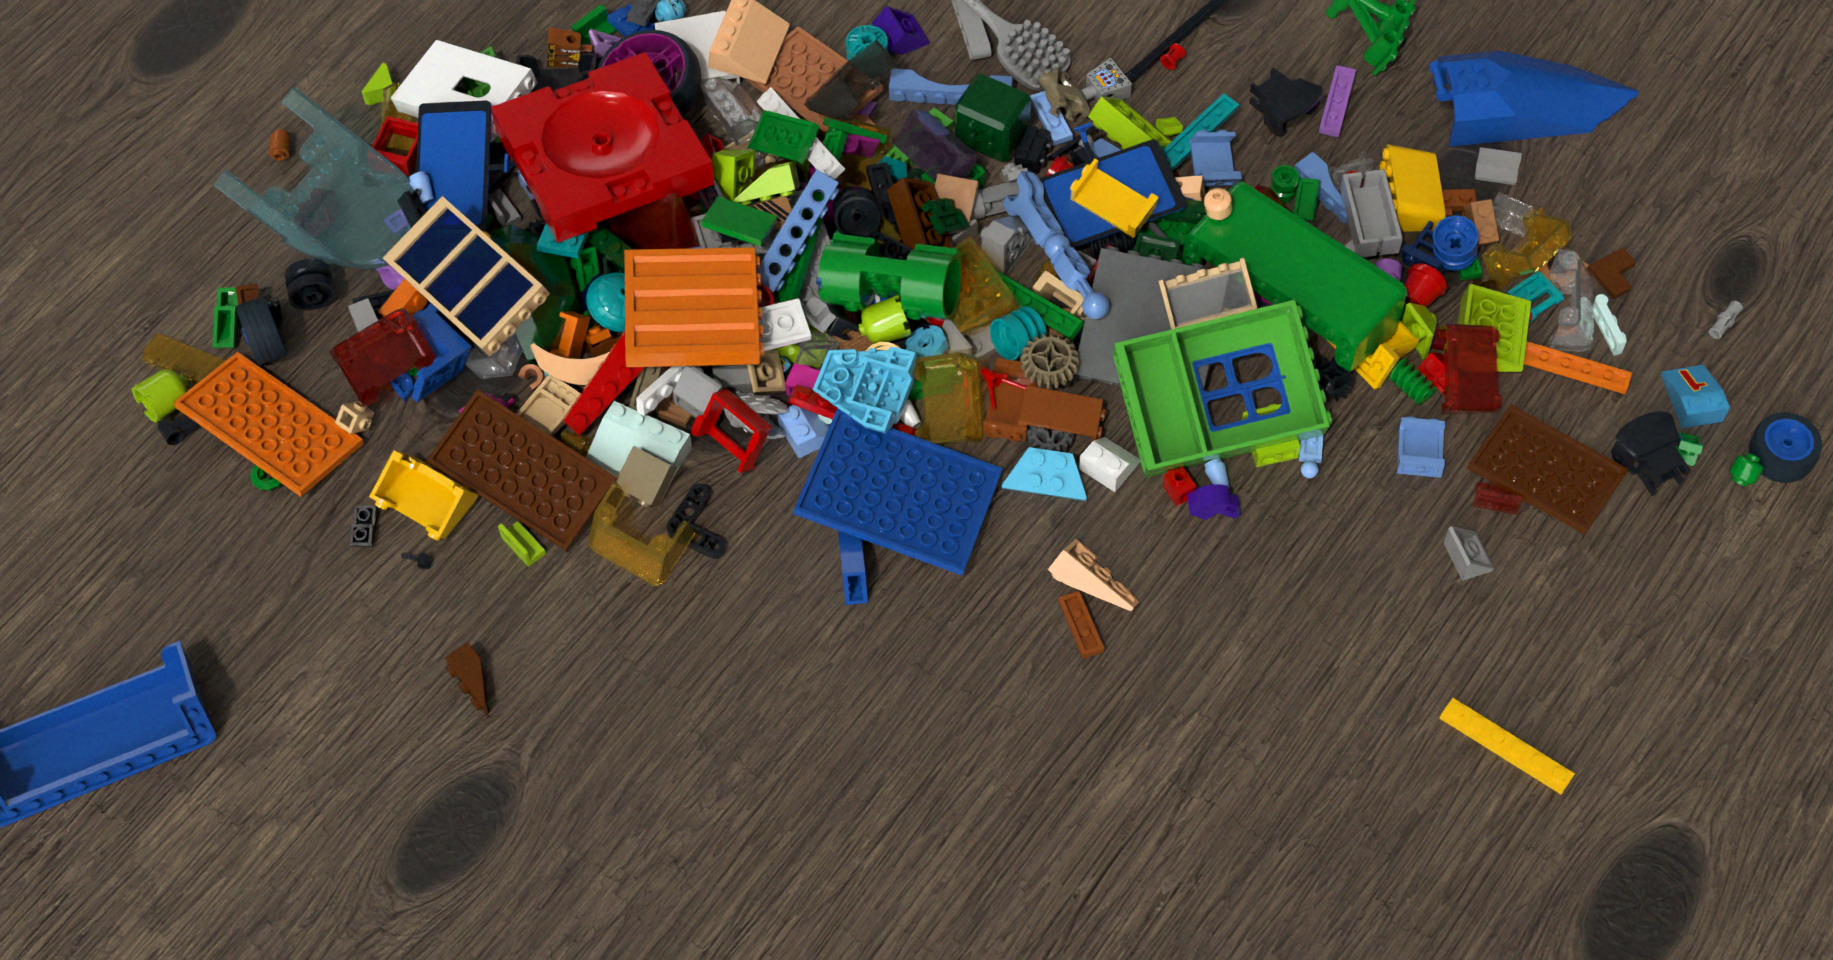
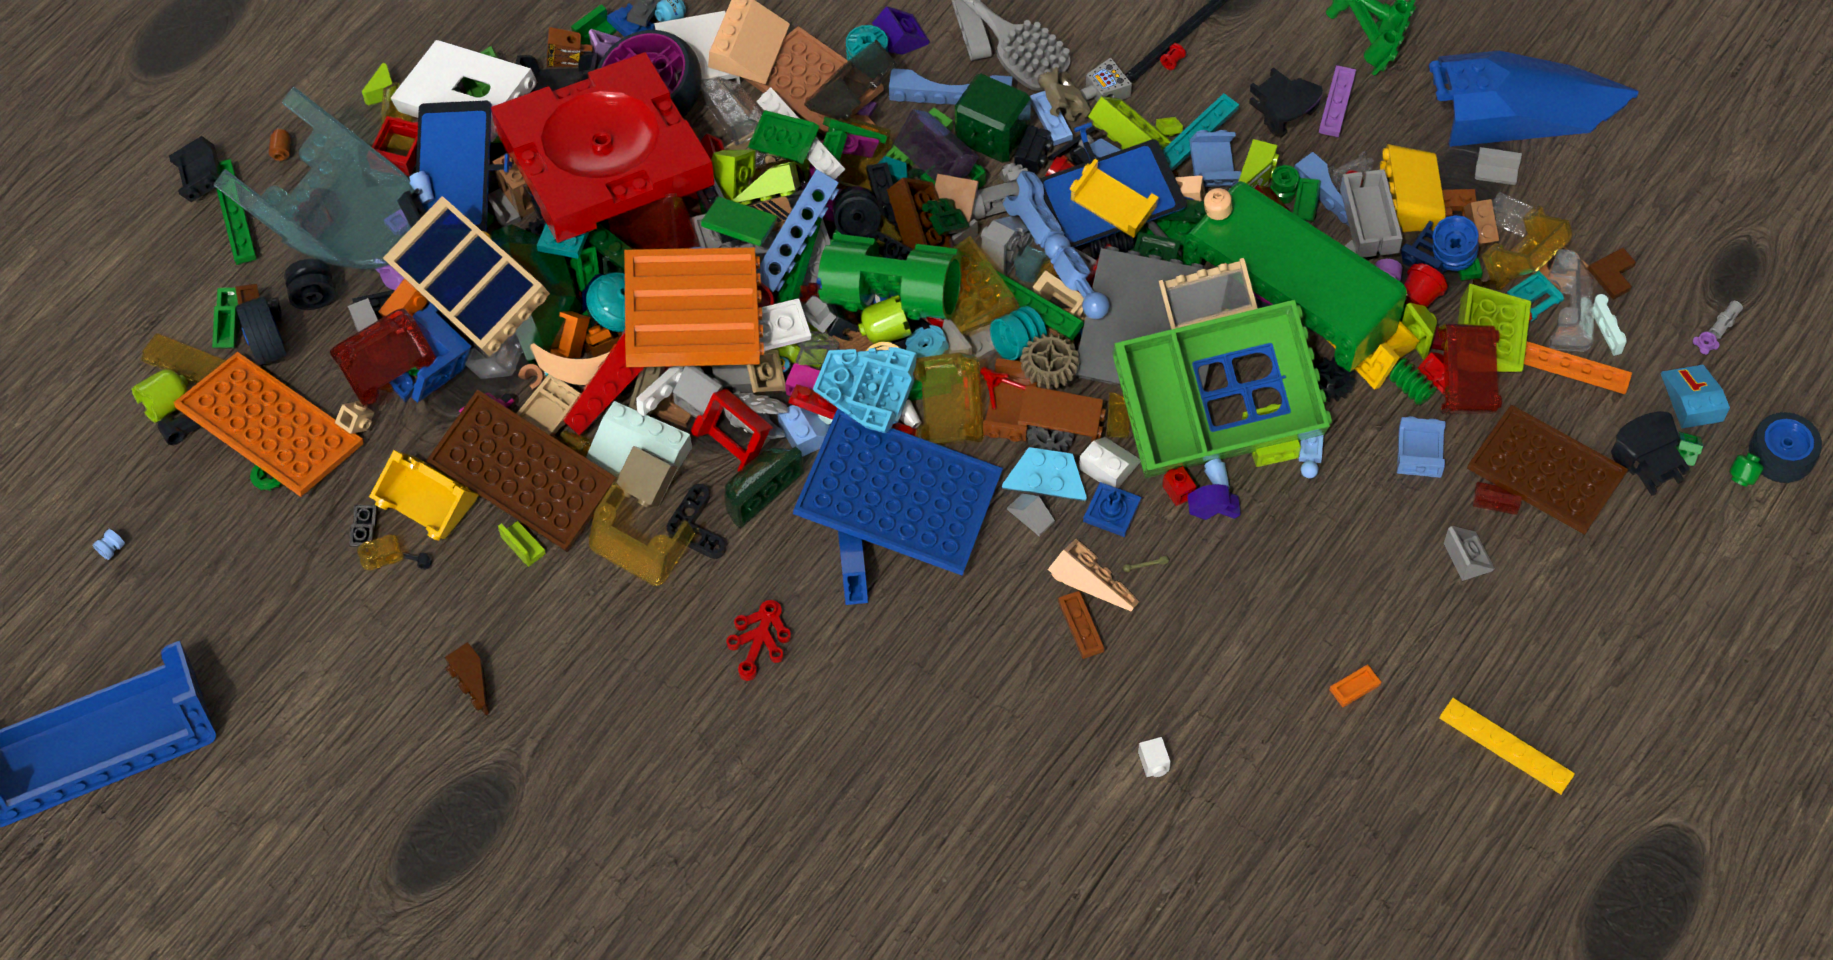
none -> light blue wheel [92,529,125,560]
none -> black panel [169,136,224,202]
none -> green plate [216,159,257,265]
none -> clear yellow piece [357,534,403,570]
none -> medium nougat panel [492,153,535,218]
none -> clear green windscreen [724,446,804,529]
none -> red plant [726,600,791,681]
none -> clear red plate [800,283,820,303]
none -> light grey slope [1007,494,1055,537]
none -> clear light blue brick [1014,246,1046,284]
none -> blue plate [1083,482,1141,537]
none -> clear yellow slope [1106,392,1129,438]
none -> olive hinge [1123,556,1169,573]
none -> white brick [1138,737,1170,777]
none -> lime slope [1238,139,1279,188]
none -> orange tile [1329,664,1381,707]
none -> medium lavender plate [1693,332,1719,354]

